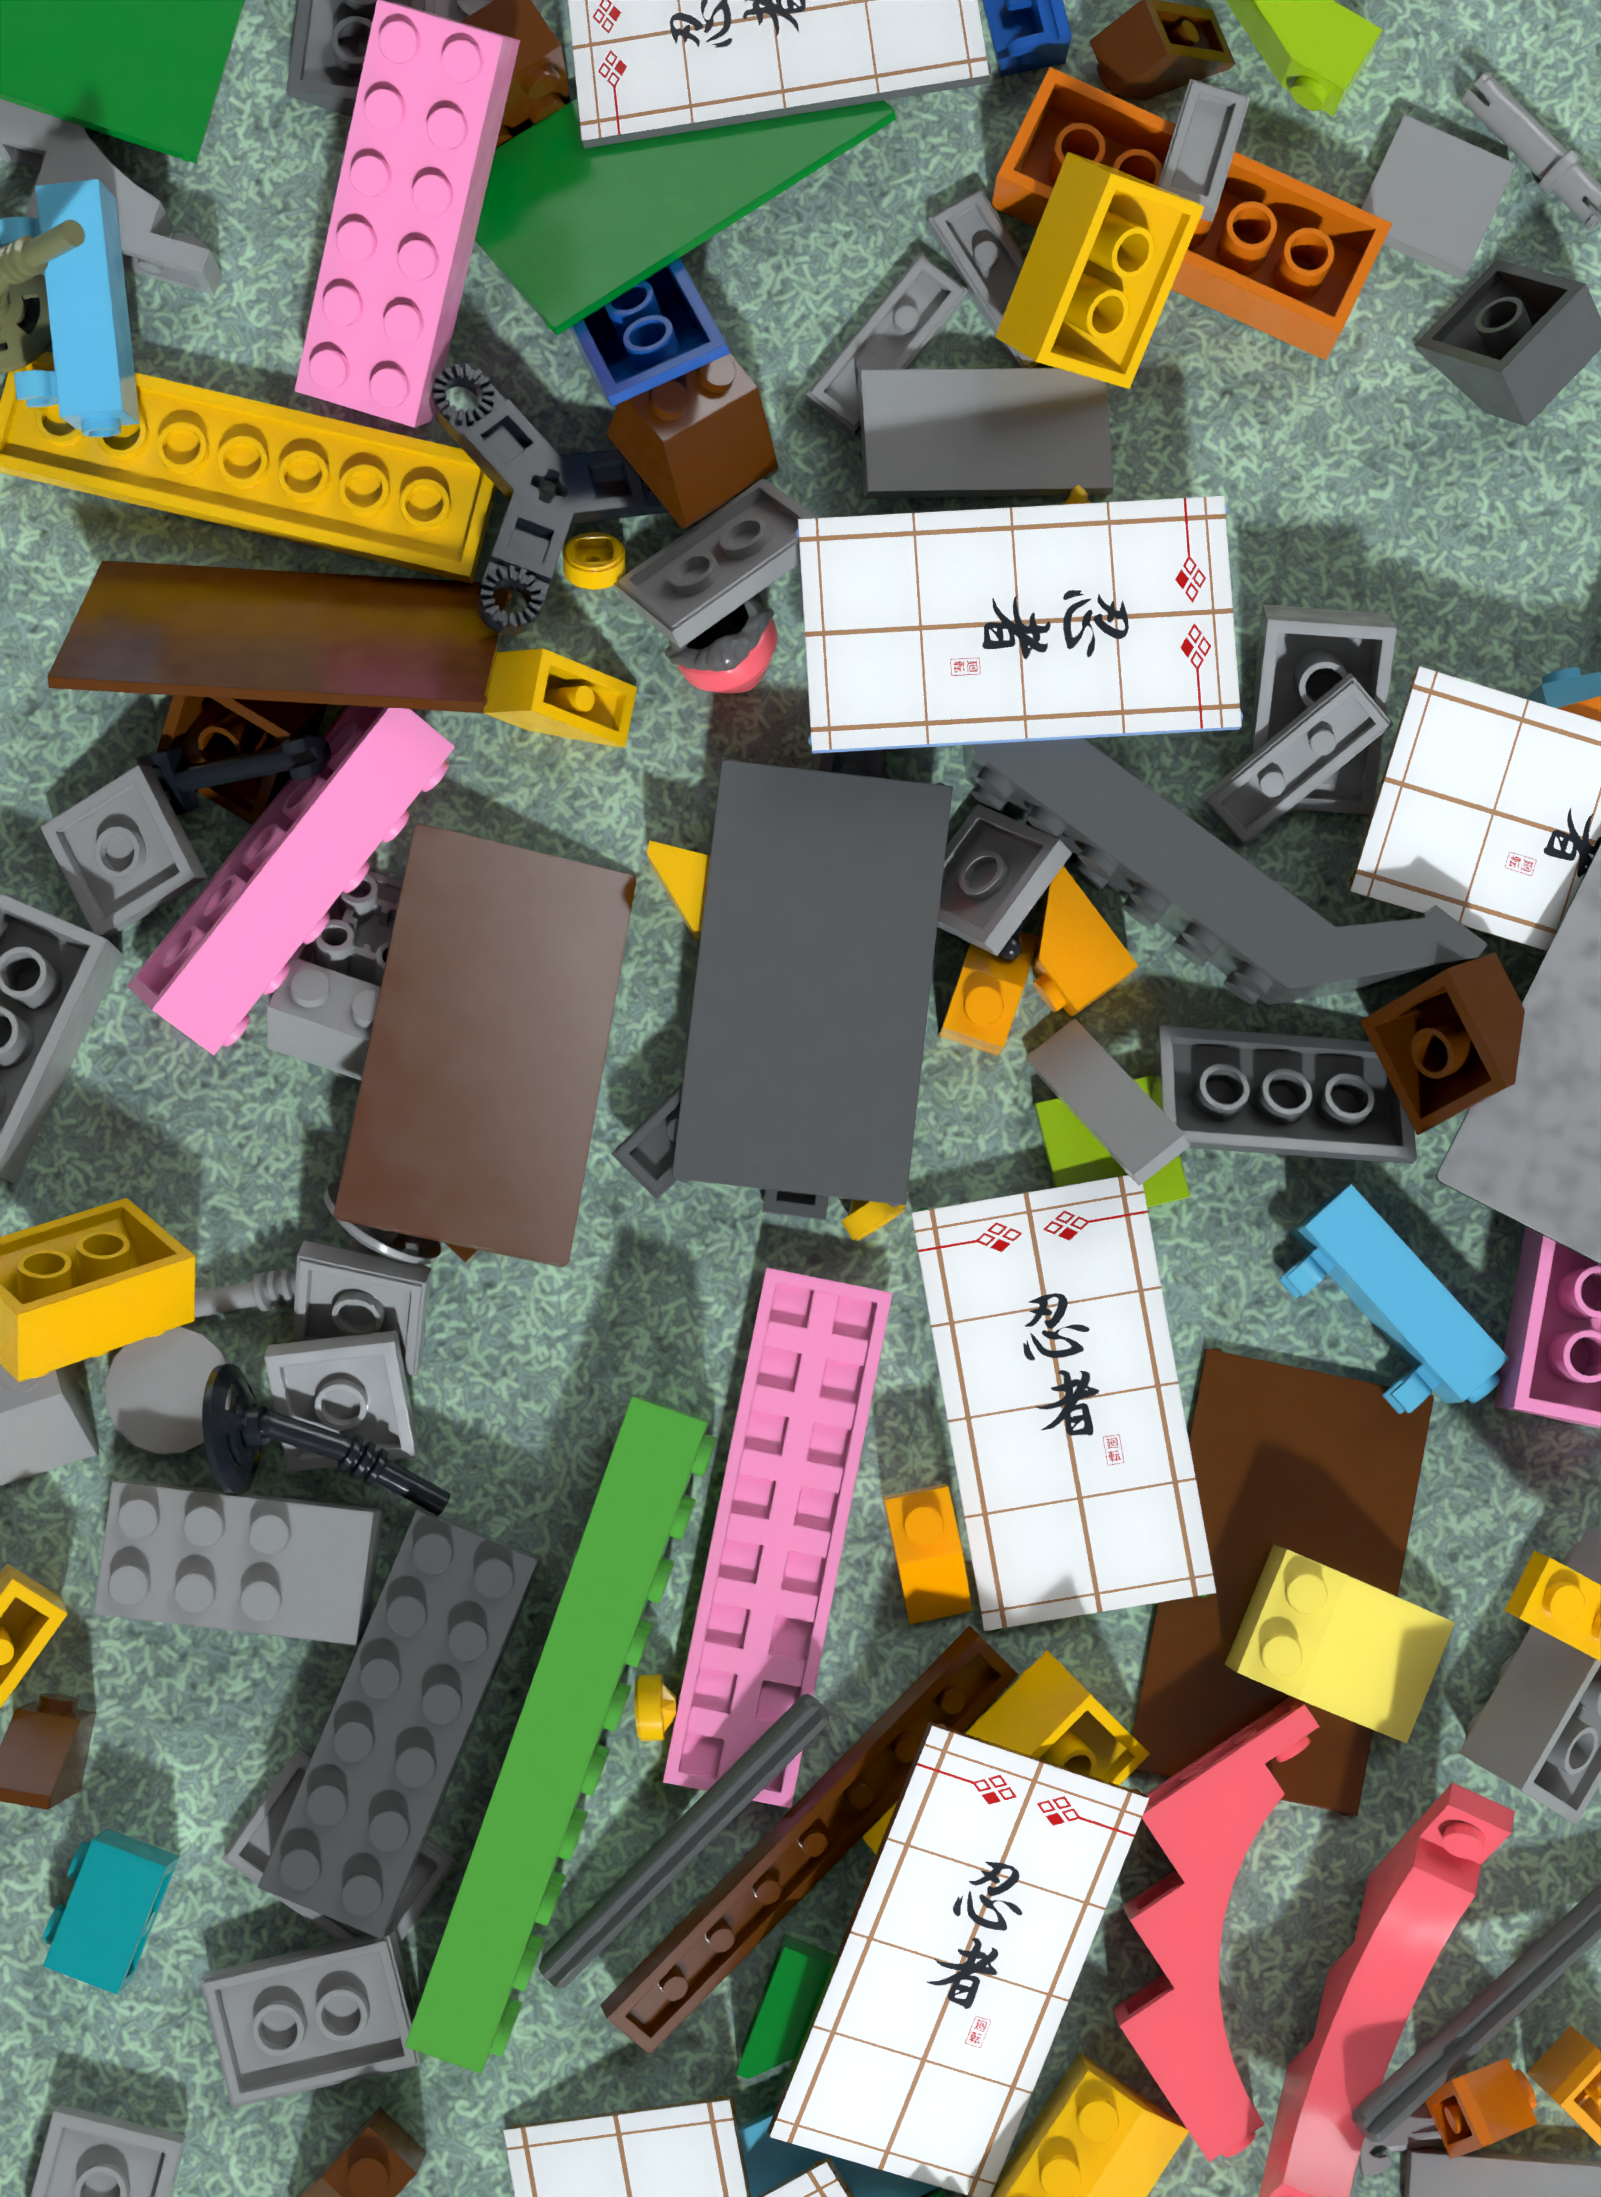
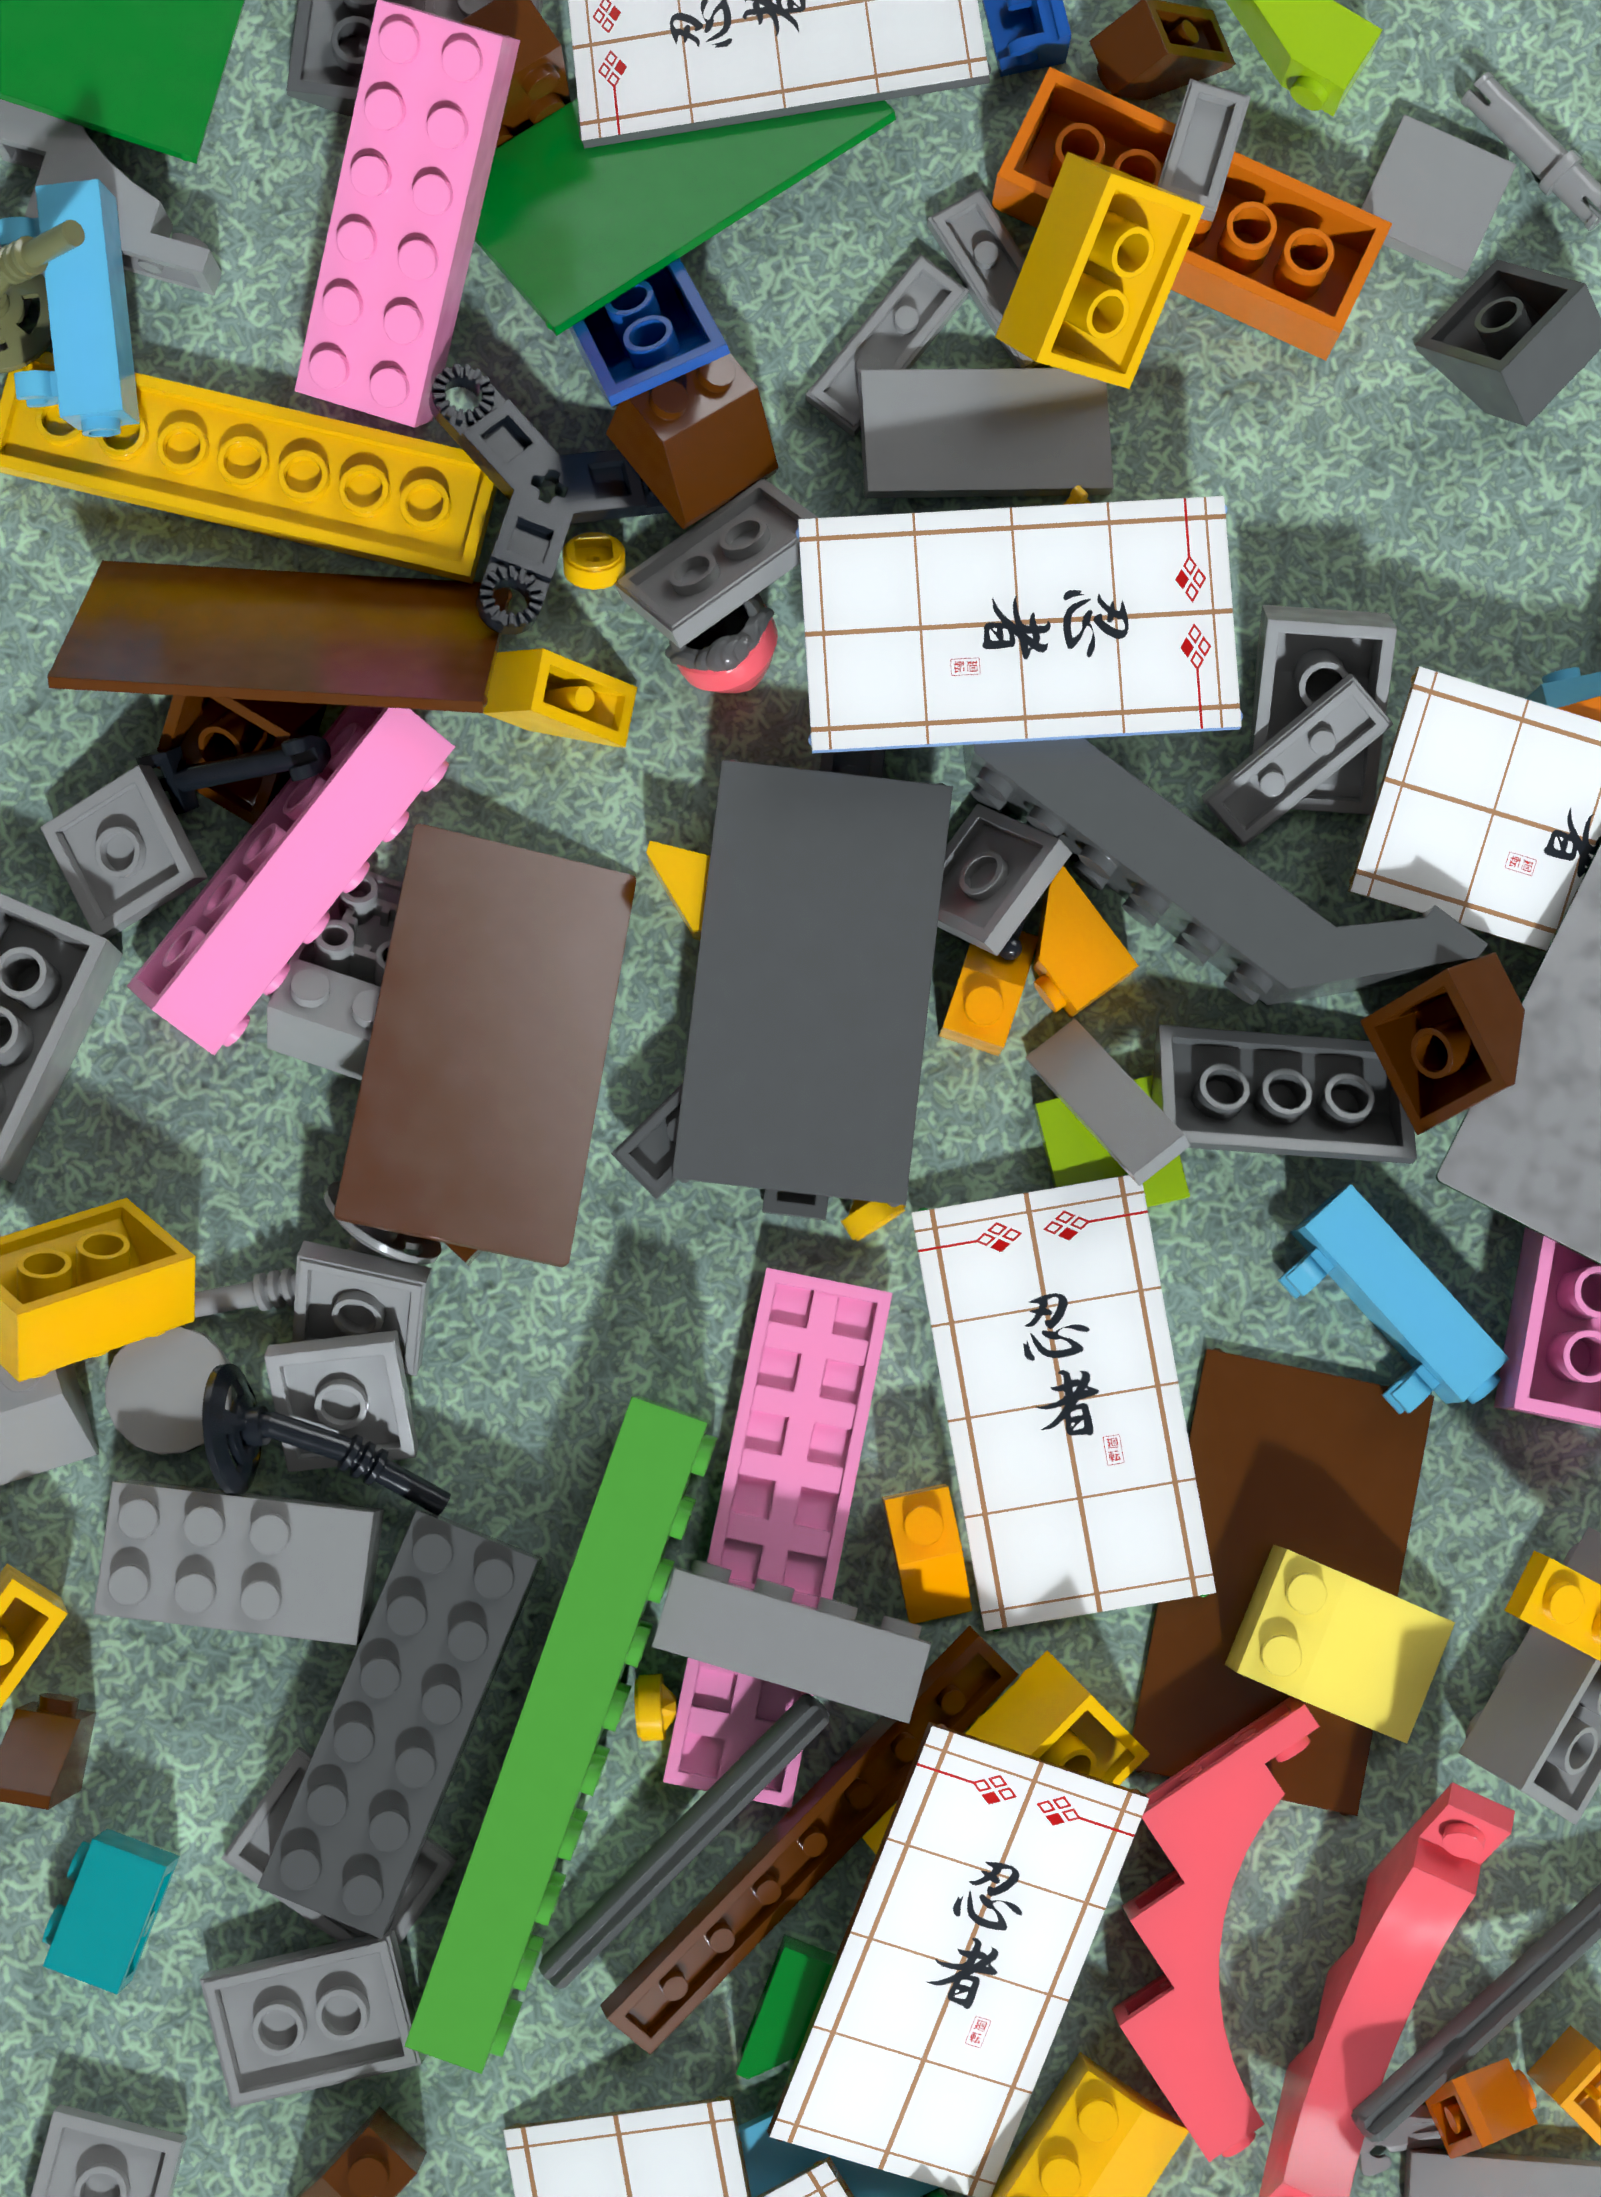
none -> light grey brick [652,1559,931,1723]

